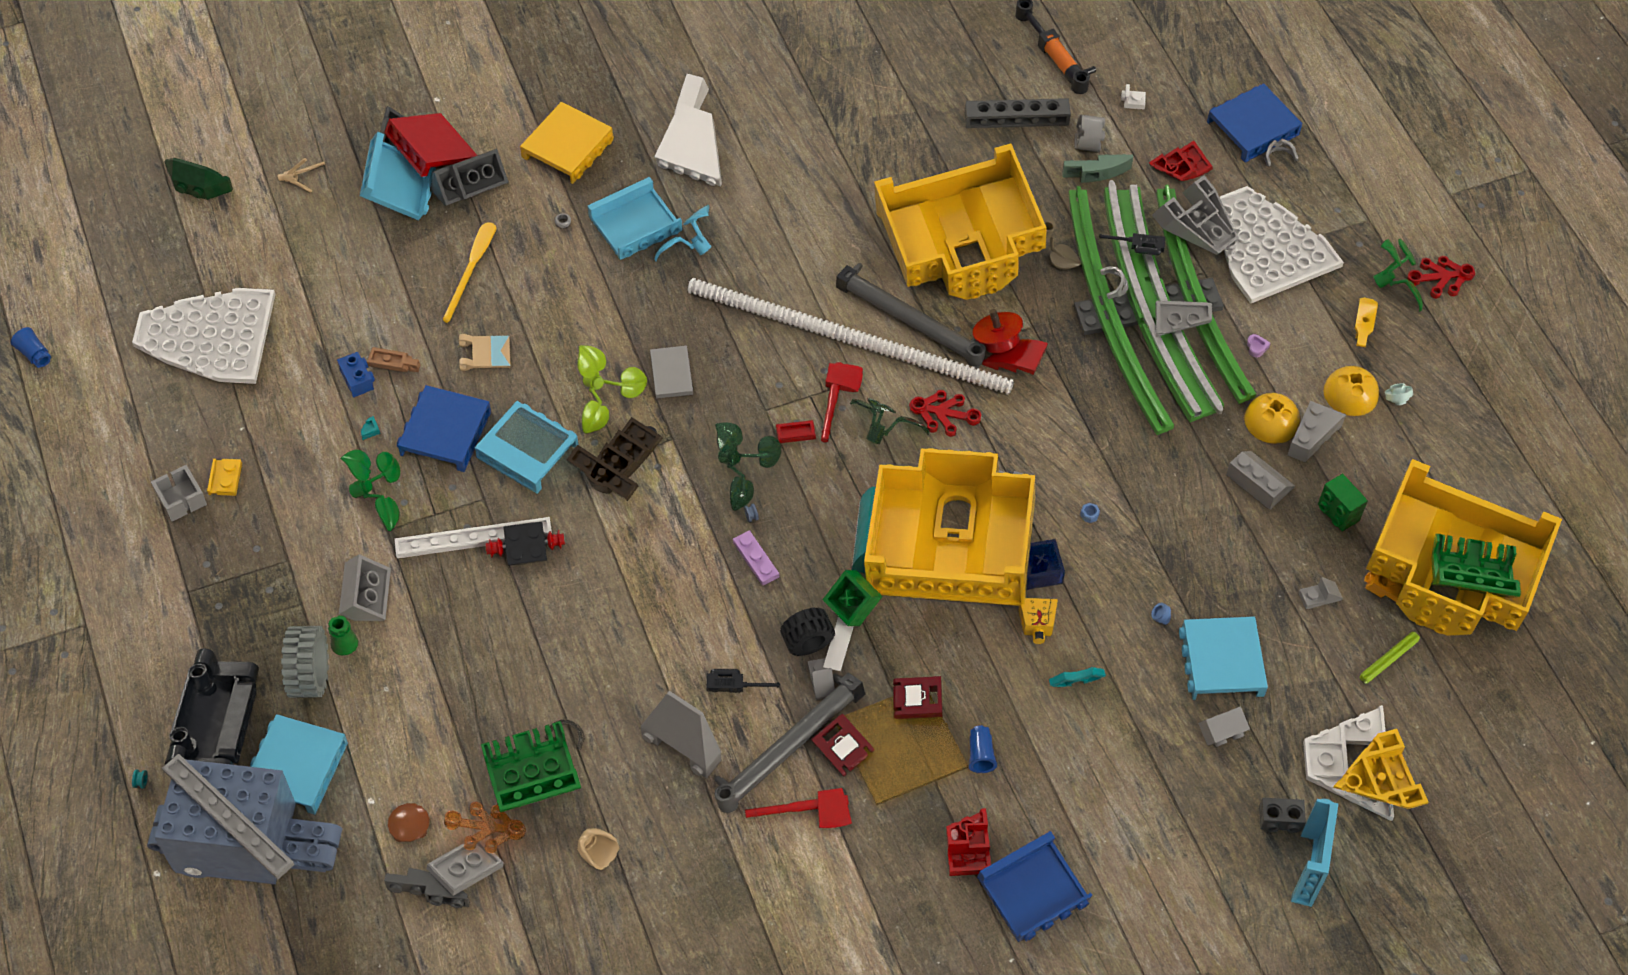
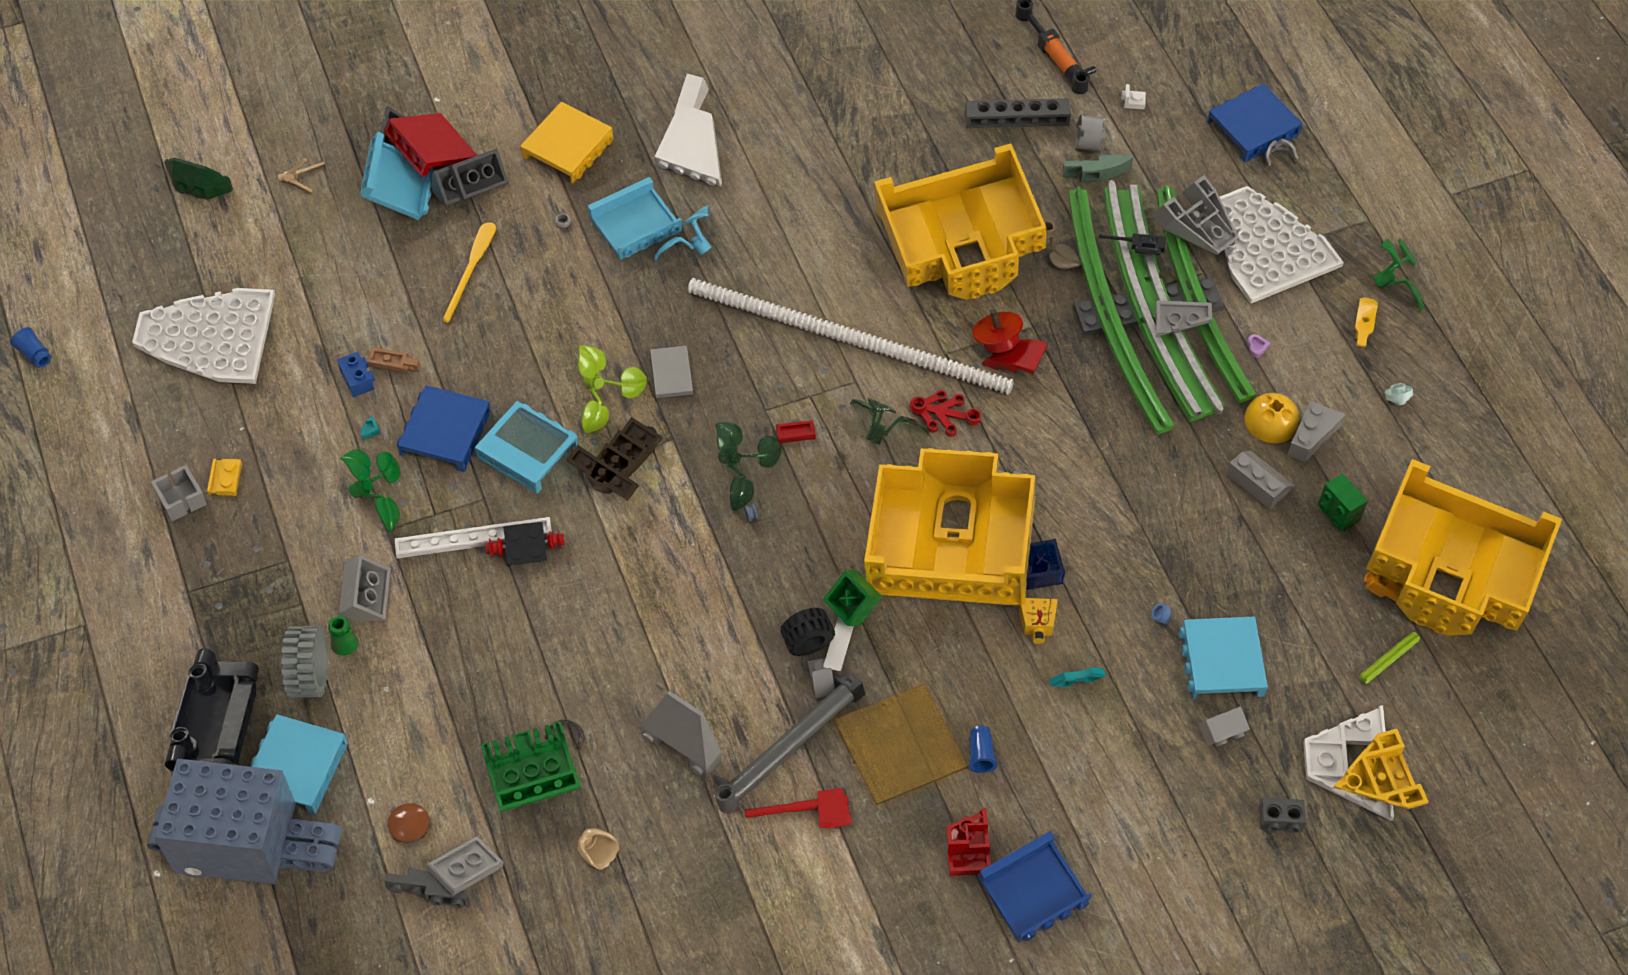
teal bush [132,769,148,789] -> none
light grey tile [162,754,295,880] -> none
clear orange plant [444,801,526,853] -> none
tan flag [459,334,510,371] -> none
black piece [706,669,780,693] -> none
lavender plate [733,530,779,586] -> none
dark red container [811,713,875,777] -> none
red piece [821,362,863,443] -> none
dark grey piece [836,263,985,367] -> none
teal slope [851,486,876,573] -> none
dark red container [893,676,943,719] -> none
medium blue tile [1080,503,1100,523] -> none
light grey helmet [1100,266,1129,299] -> none
red slope [1149,140,1213,181] -> none
medium azure panel [1291,799,1338,907] -> none
light grey slope [1298,577,1343,609] -> none
yellow piece [1323,366,1379,416] -> none
red plant [1407,256,1475,299] -> none
green slope [1431,533,1521,598] -> none

